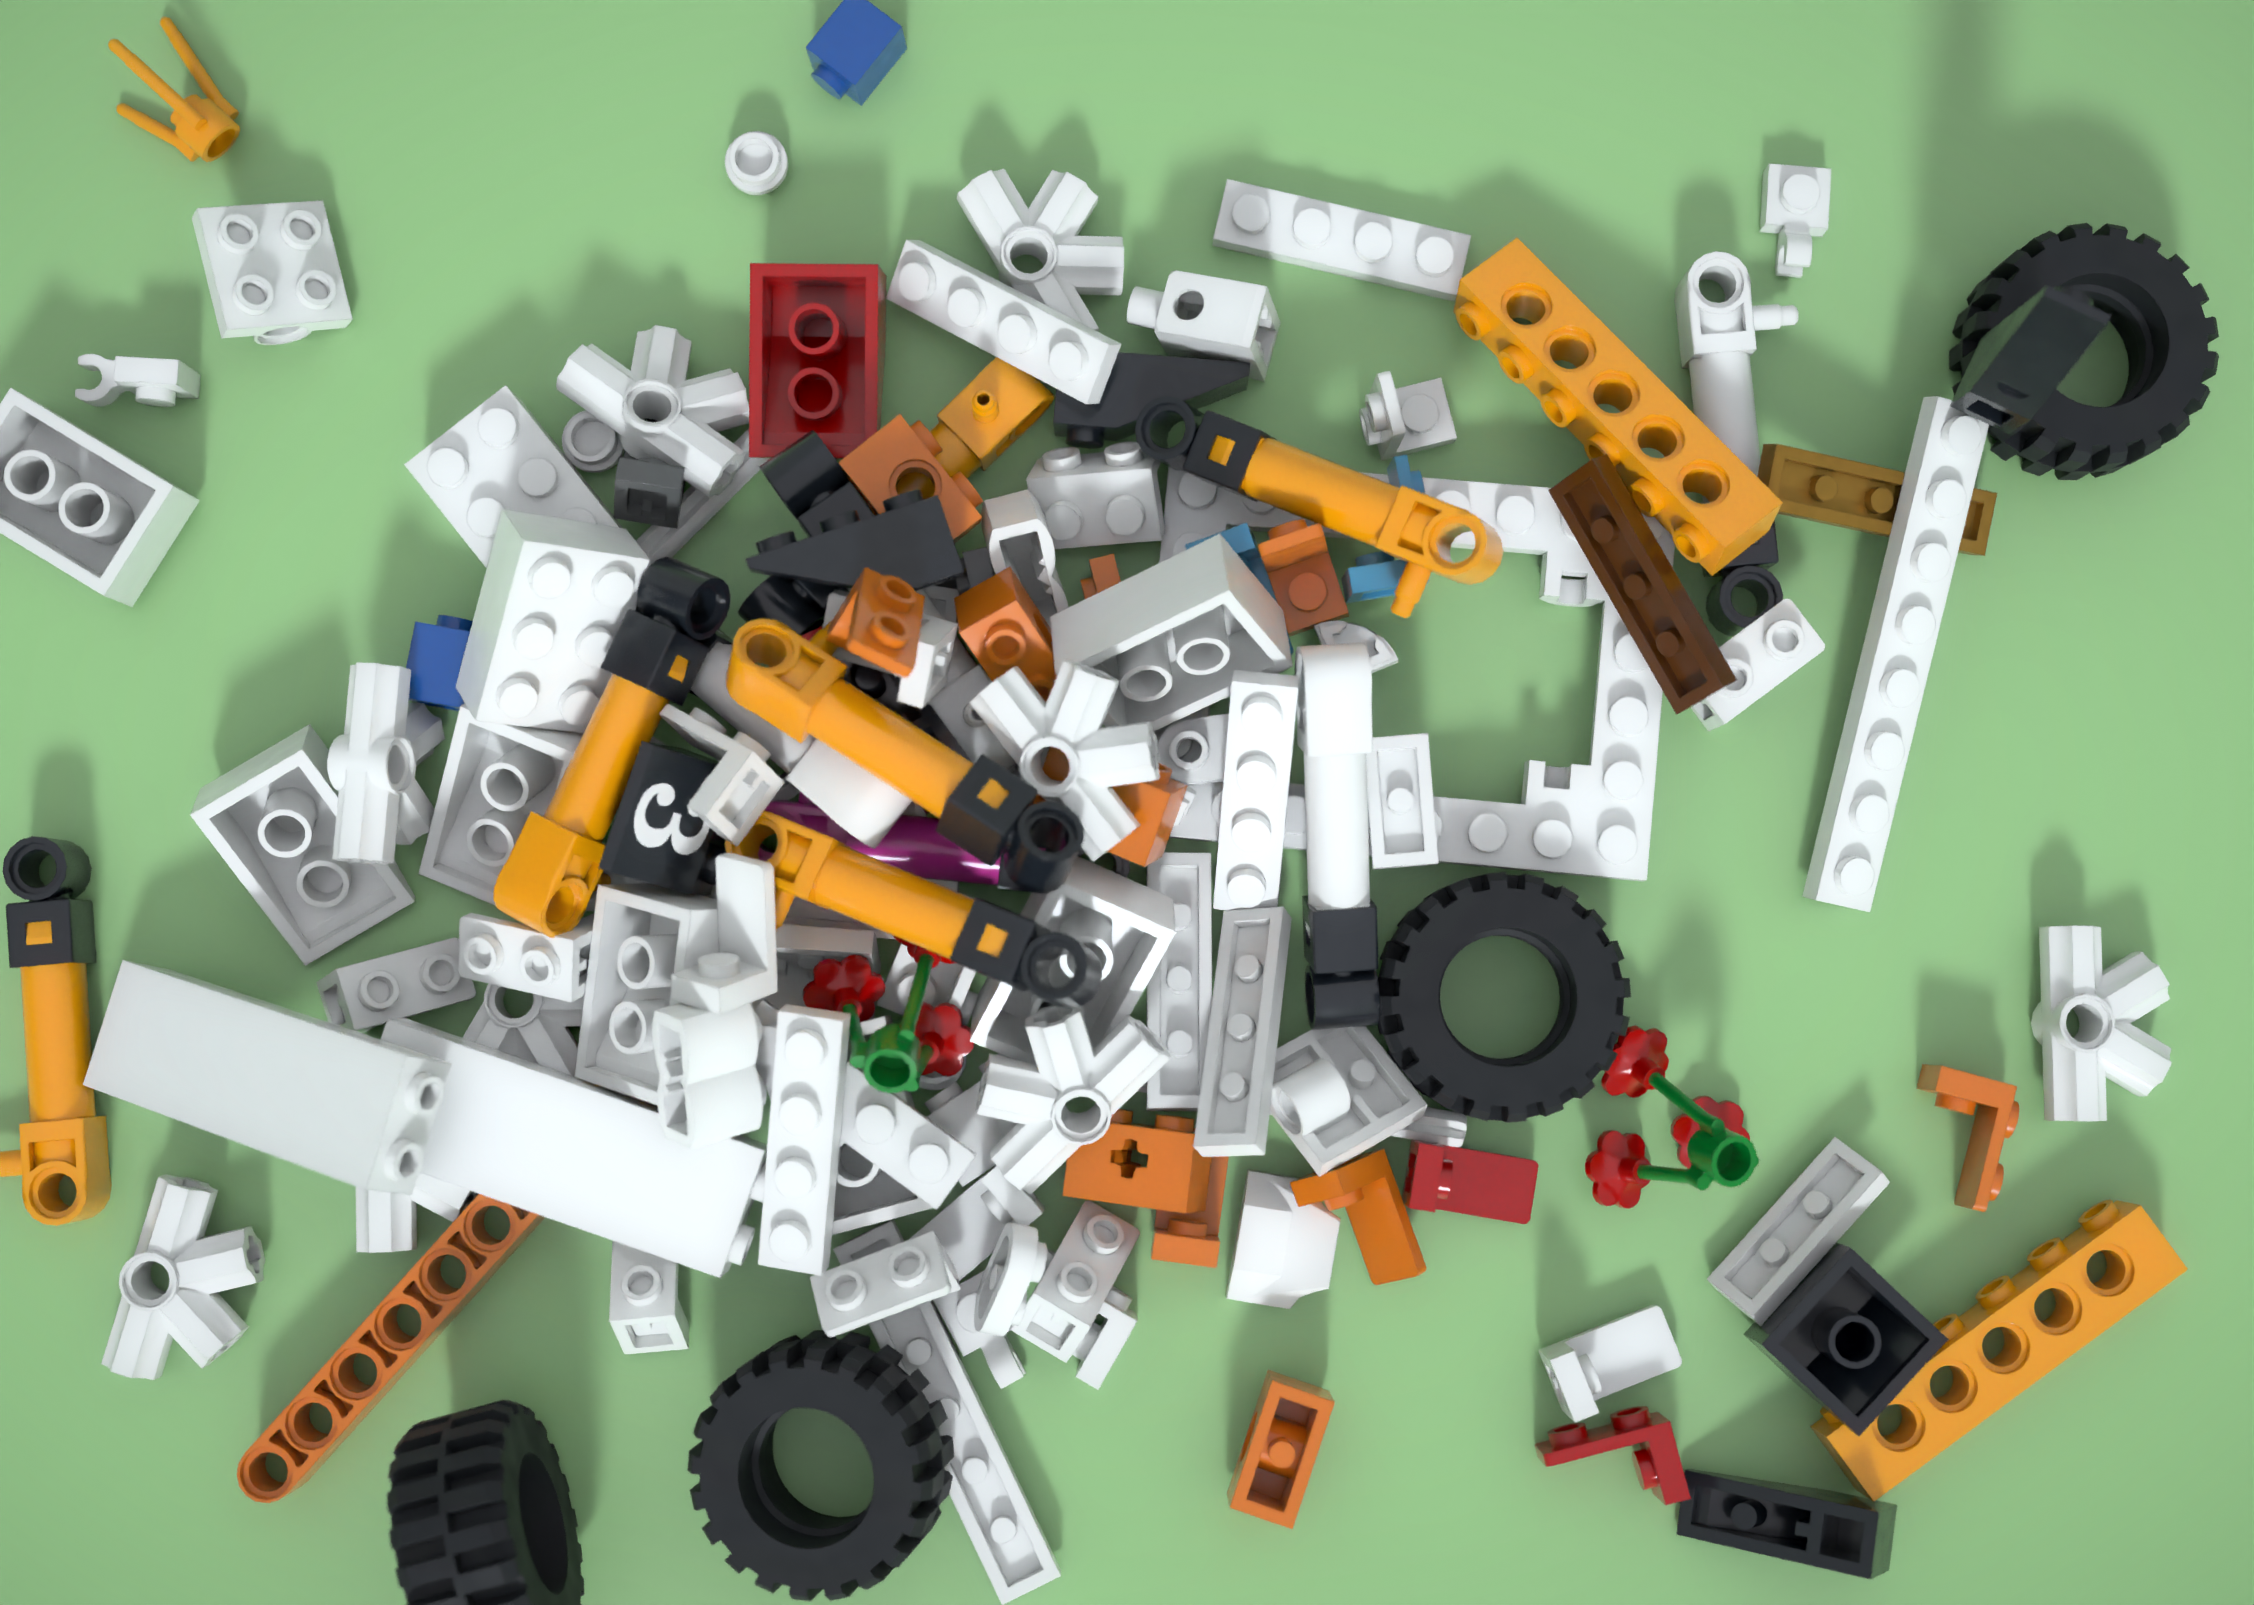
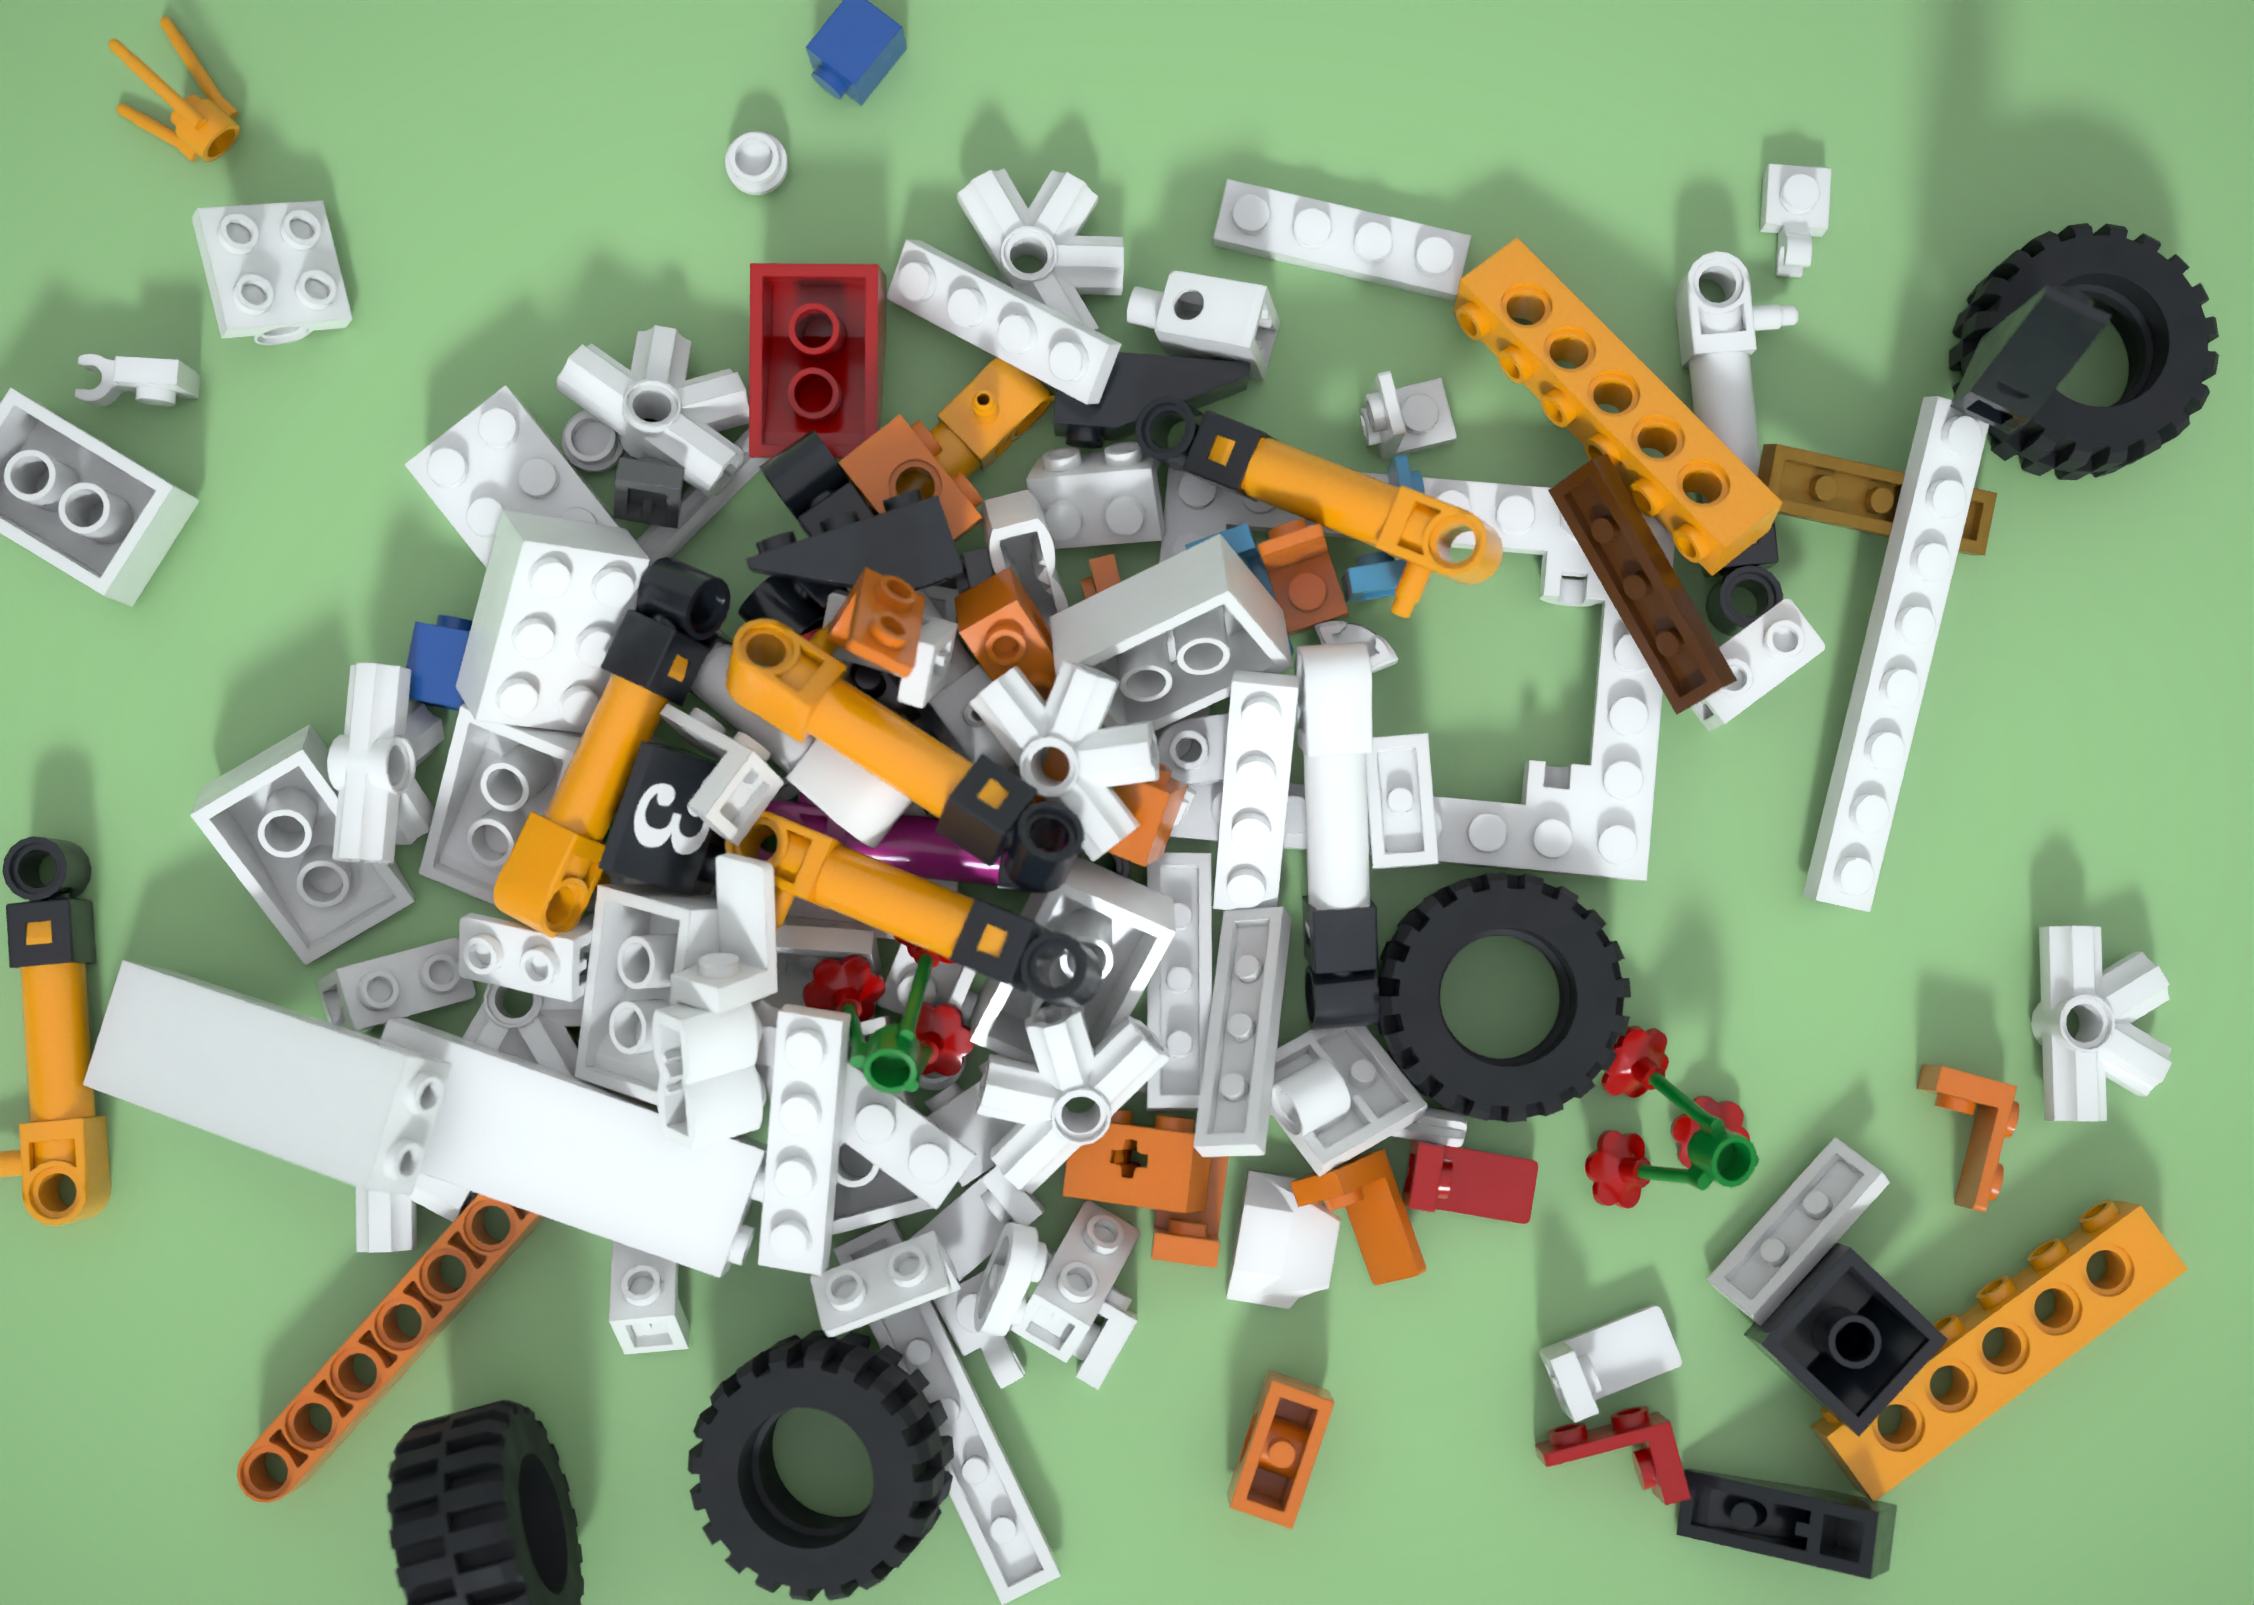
white piece [101,1174,266,1380] -> none

